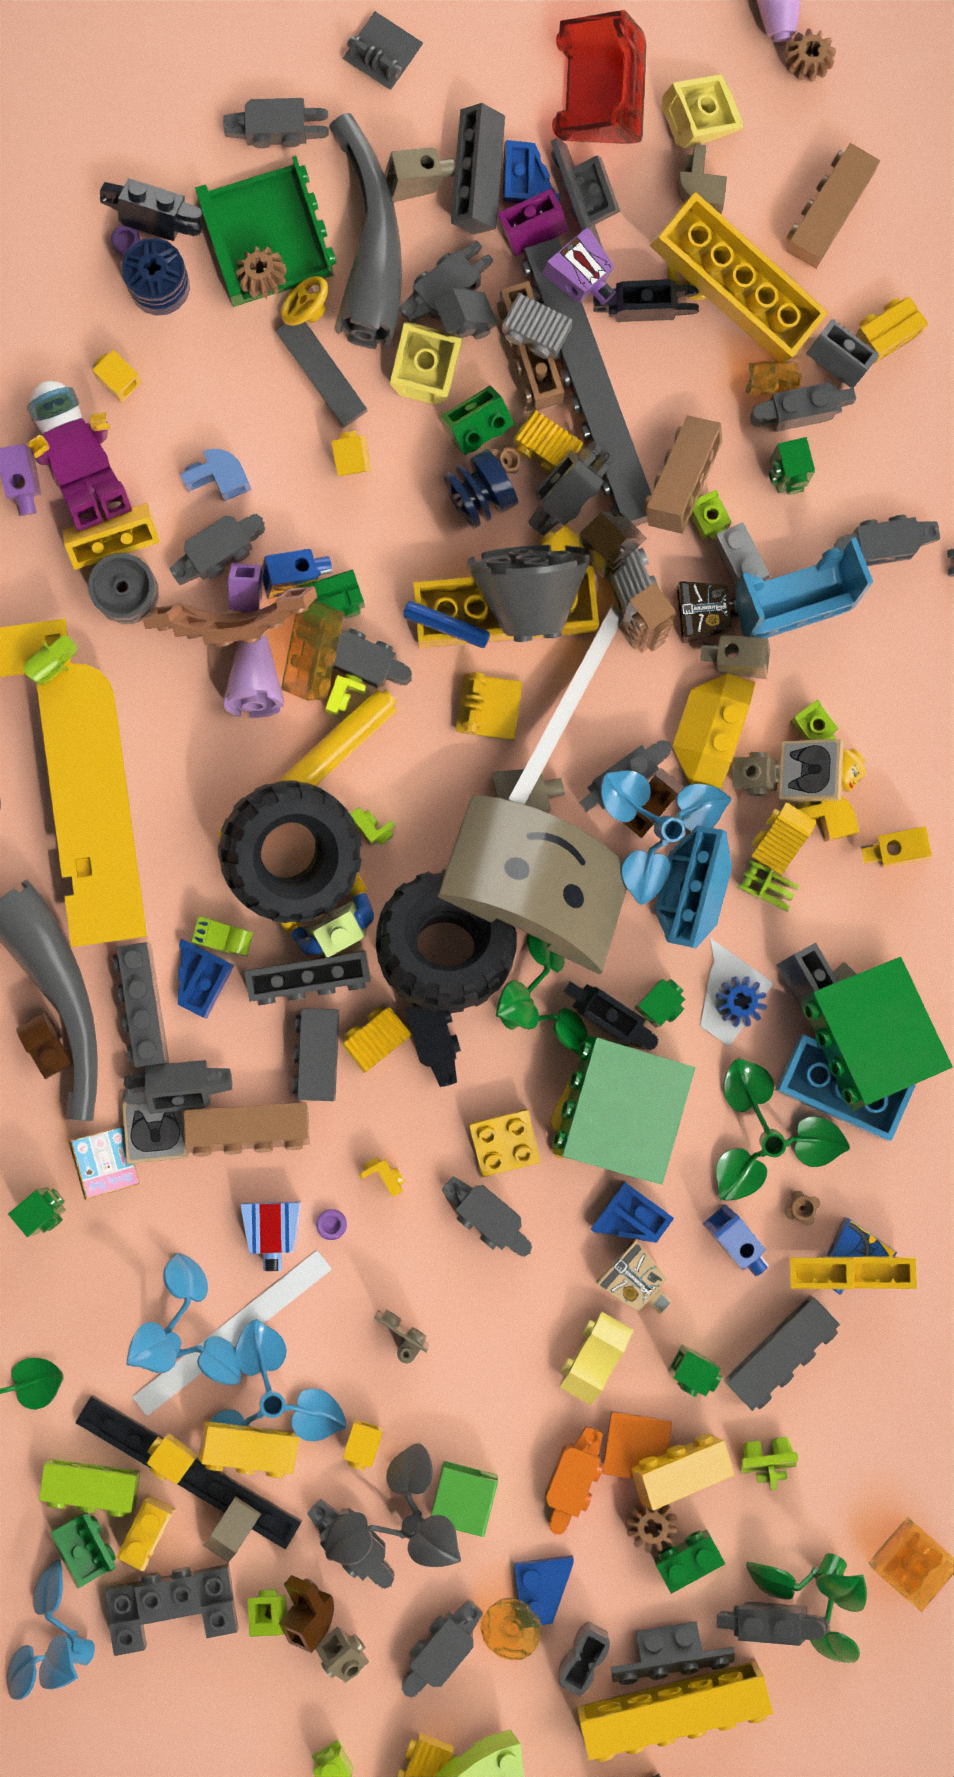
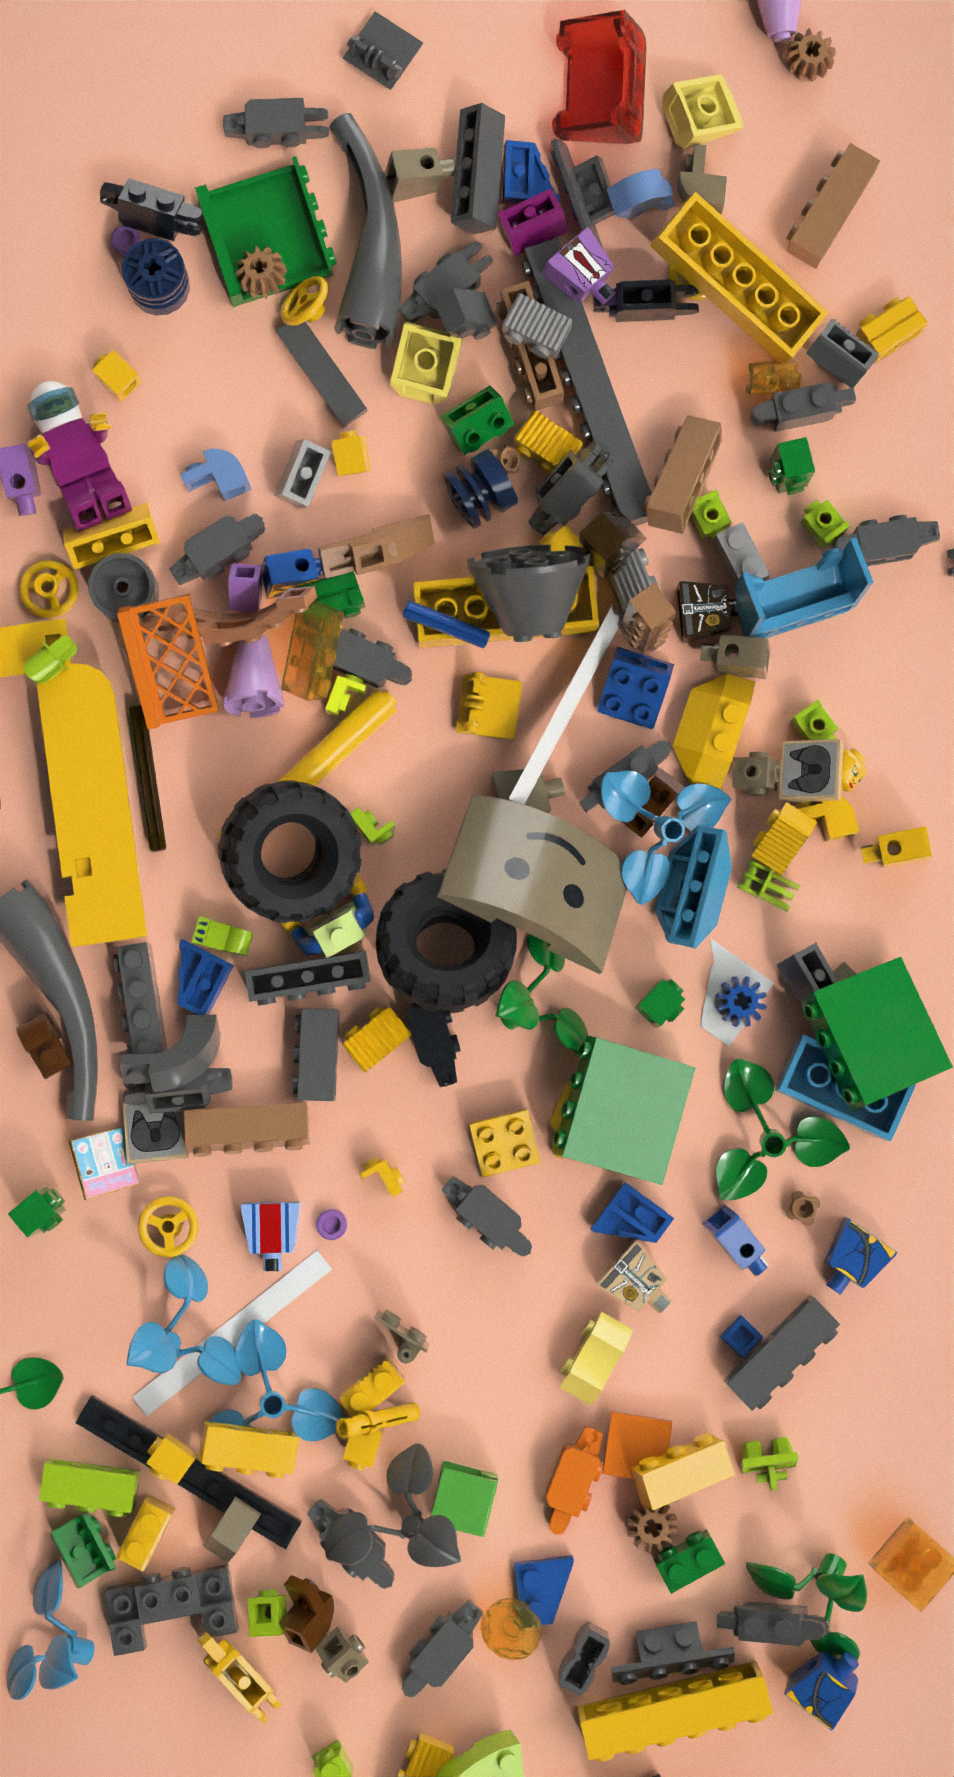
black hinge [563,981,659,1051] -> none
green brick [668,1344,722,1397] -> none
yellow slope [790,1256,918,1290] -> none
none -> yellow piece [19,560,79,618]
none -> orange fence [117,594,219,730]
none -> dark grey arch [119,1014,221,1092]
none -> dark brown axle [129,705,167,852]
none -> yellow piece [138,1196,199,1258]
none -> yellow hinge [197,1632,282,1724]
none -> light grey brick [274,439,331,508]
none -> medium nougat slope [317,514,435,579]
none -> yellow pin [336,1401,421,1439]
none -> yellow brick [340,1356,406,1416]
none -> blue bracket [597,646,674,729]
none -> medium blue brick [607,169,675,219]
none -> blue tile [719,1315,763,1359]
none -> blue torso [784,1651,859,1731]
none -> lime brick [801,499,850,550]

